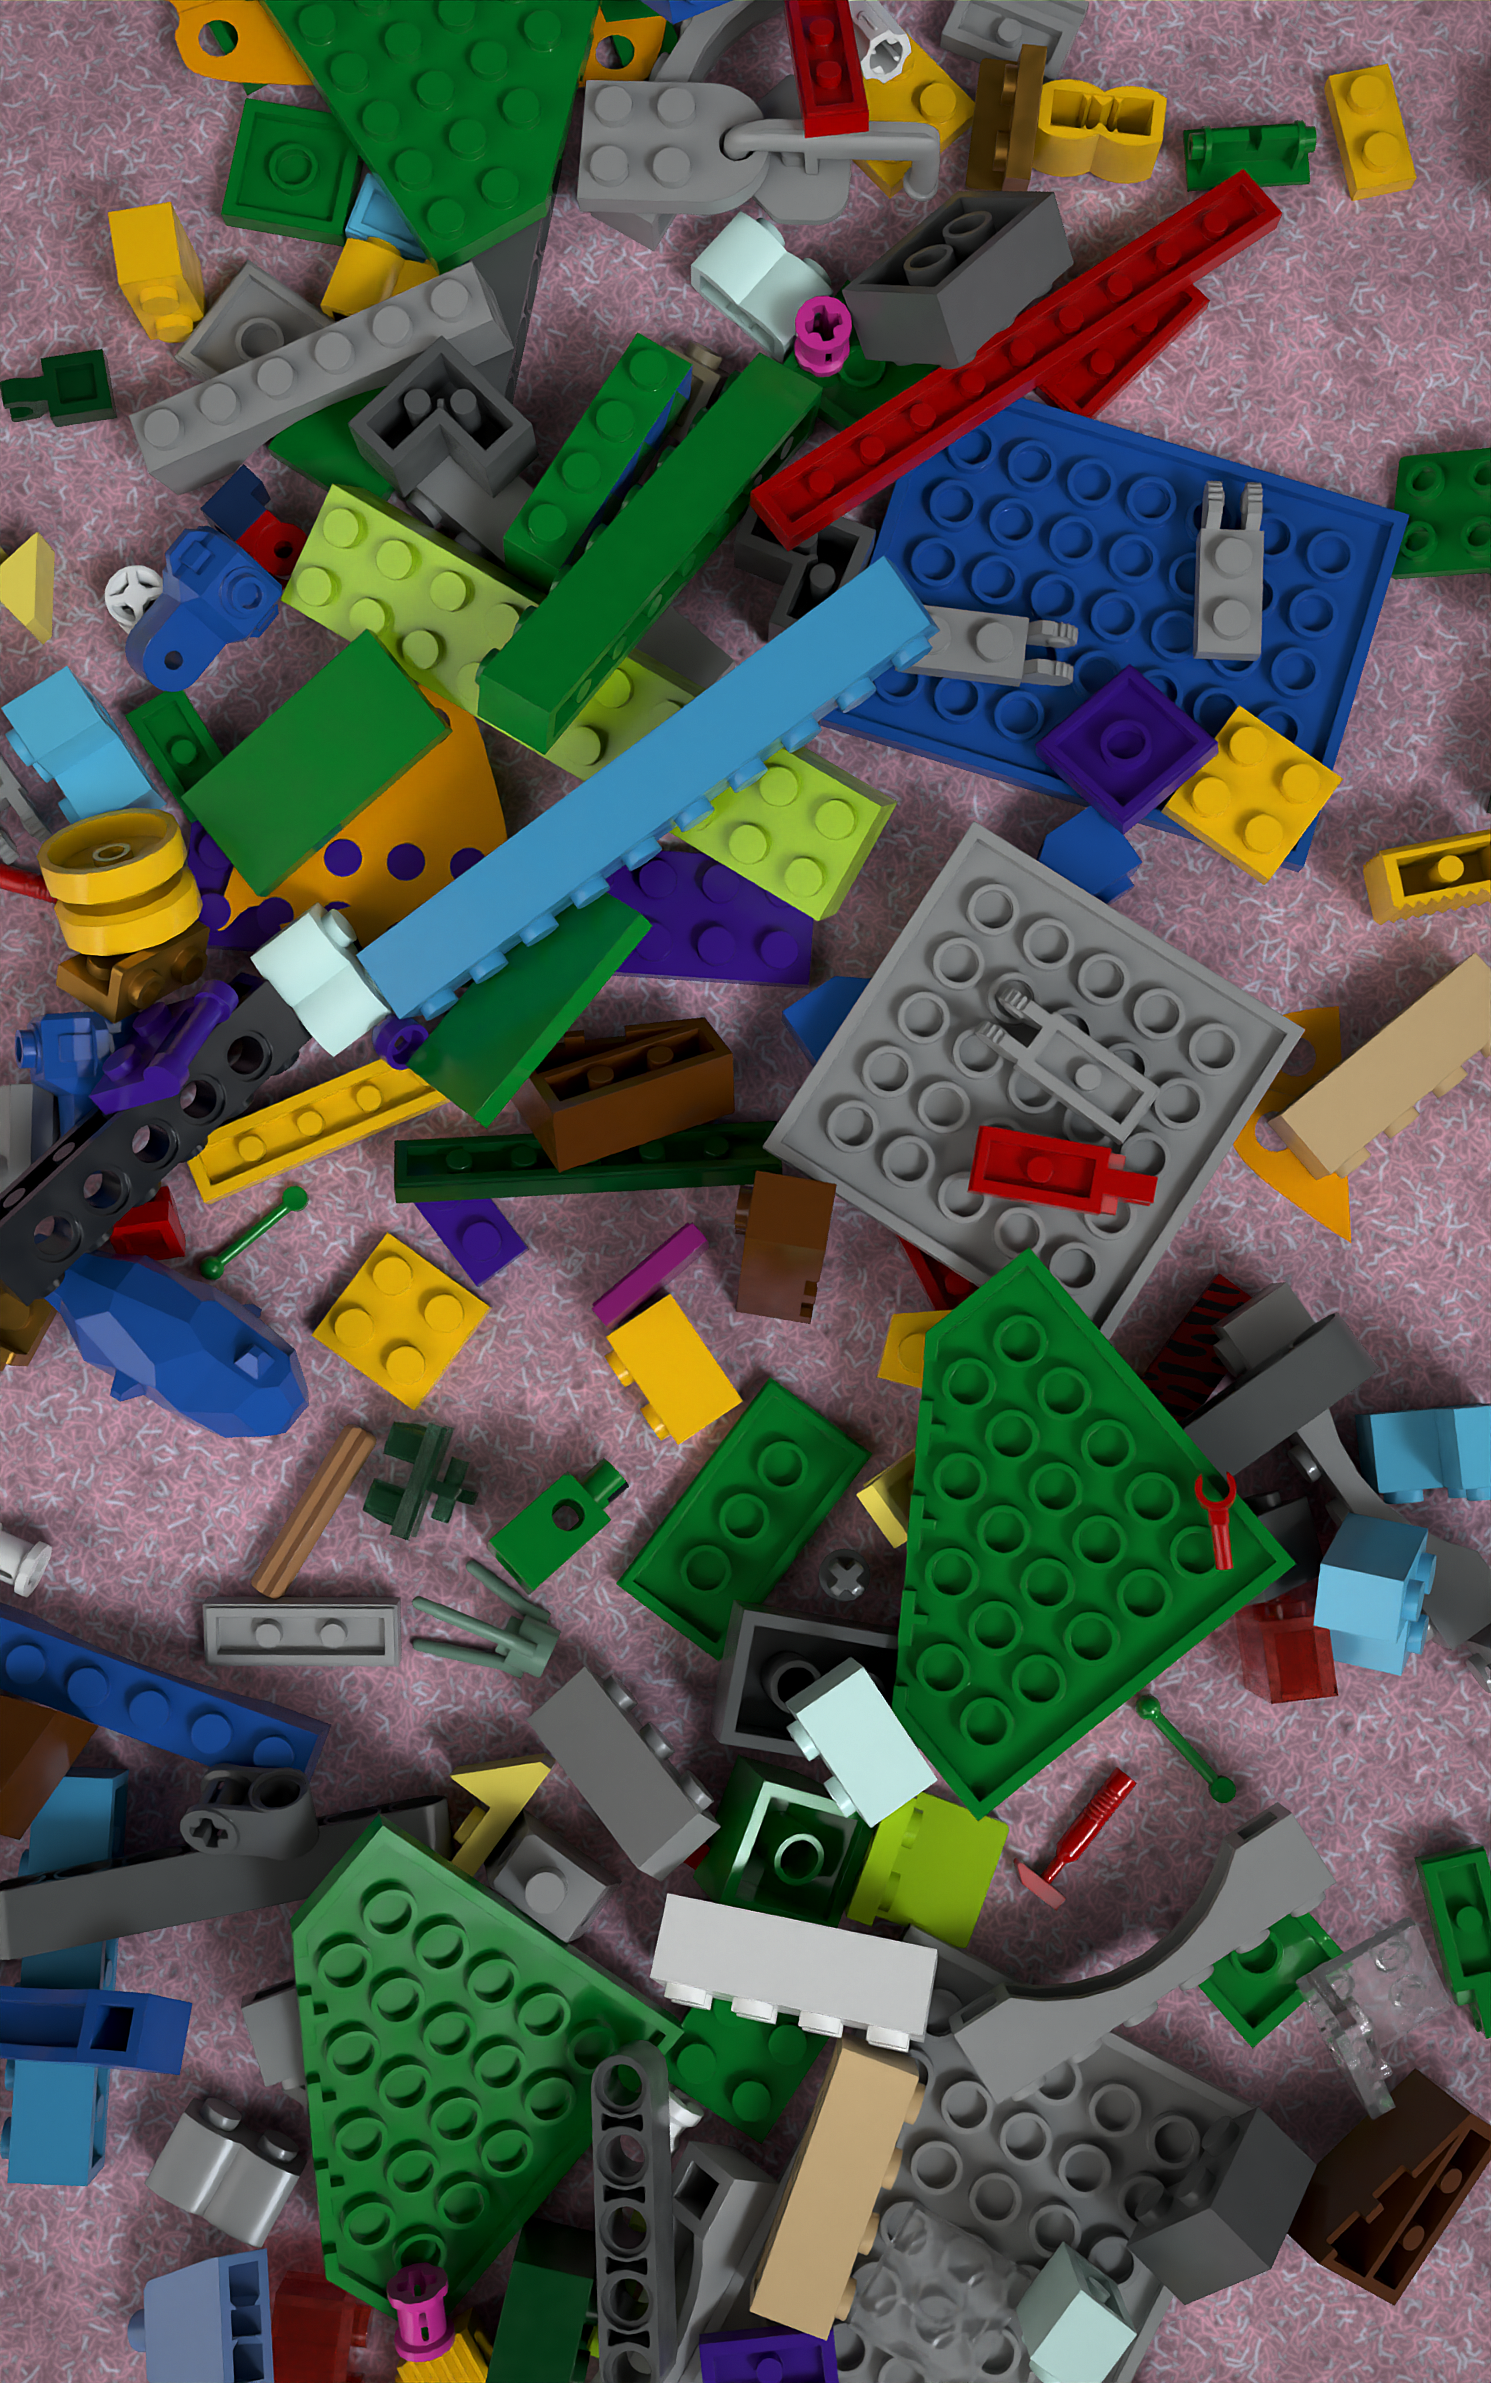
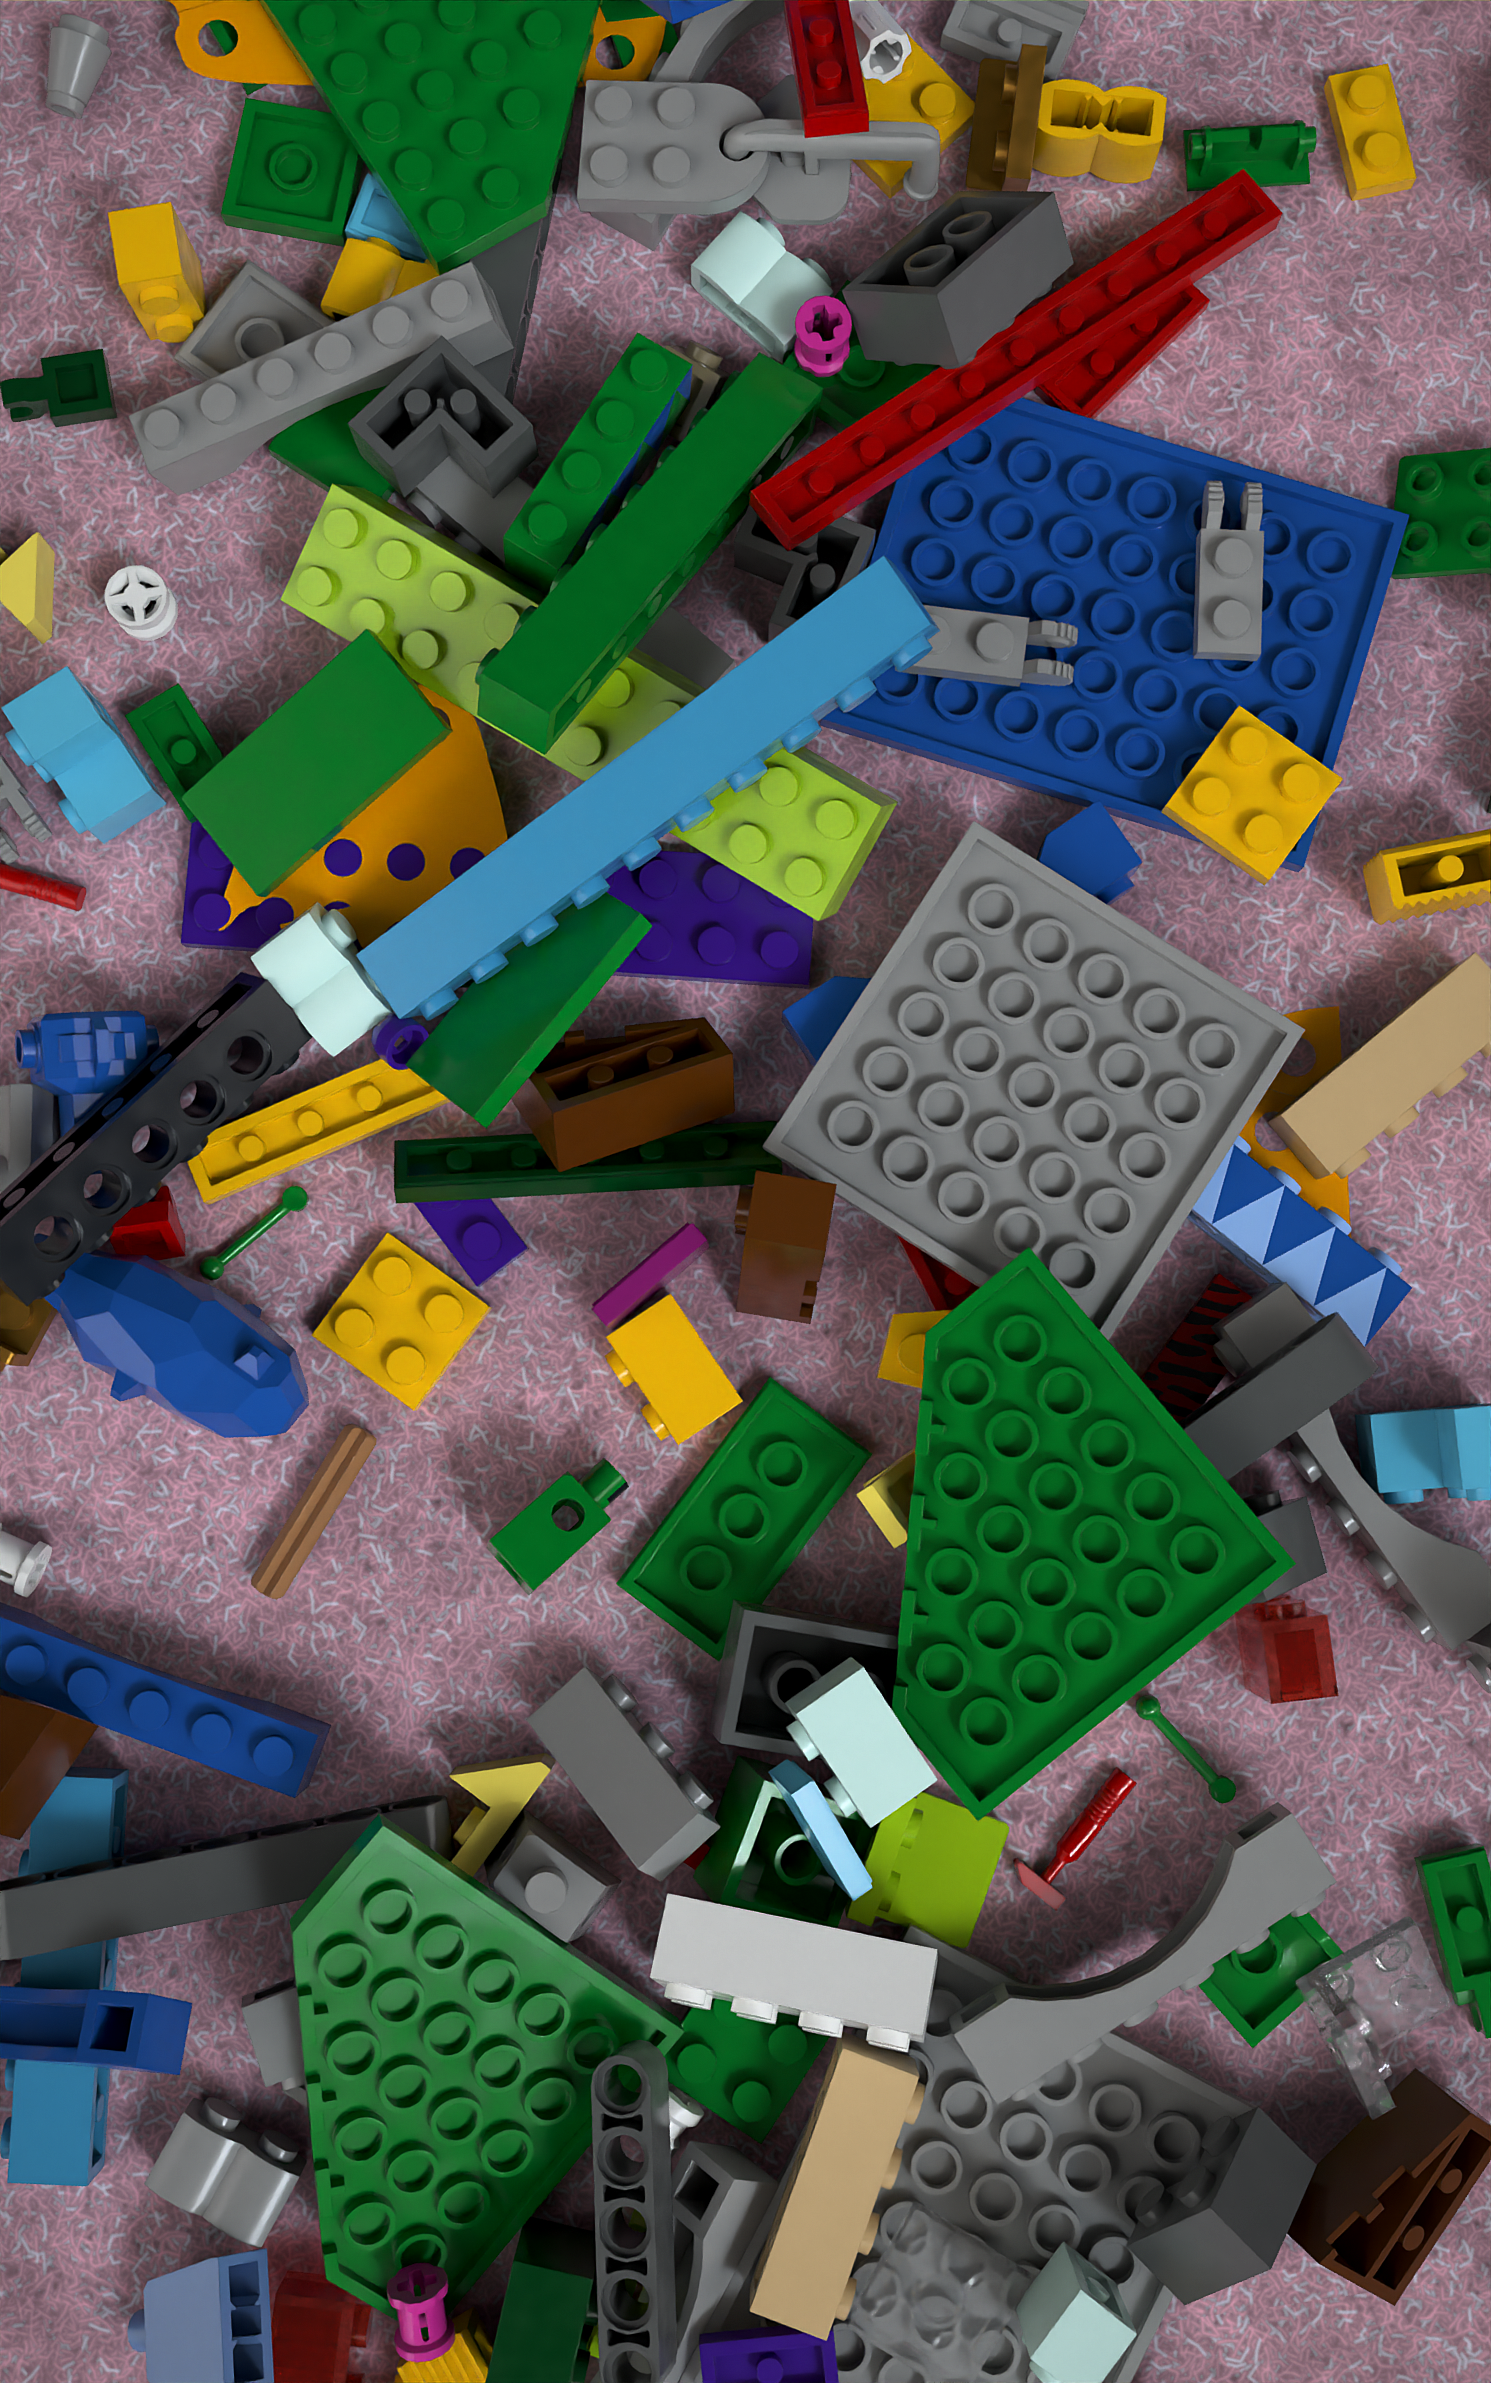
yellow wheel [36,808,203,956] -> none
pearl gold bracket [56,921,210,1024] -> none
dark purple plate [89,979,239,1115] -> none
blue piece [125,526,282,692] -> none
dark grey piece [180,1763,320,1860] -> none
leg [200,464,308,590] -> none
light grey tile [203,1596,402,1667] -> none
clear green hips [363,1421,479,1540] -> none
sand green plant [412,1560,561,1679] -> none
dark grey axle [818,1548,871,1602] -> none
red hinge [967,1125,1158,1216] -> none
light grey hinge [974,987,1162,1146] -> none
dark purple plate [1035,663,1218,835] -> none
red hand [1195,1471,1237,1570] -> none
medium azure brick [1313,1512,1436,1676] -> none
none -> light grey cone [45,14,112,119]
none -> medium azure tile [768,1759,873,1901]
none -> brick [1187,1135,1412,1347]

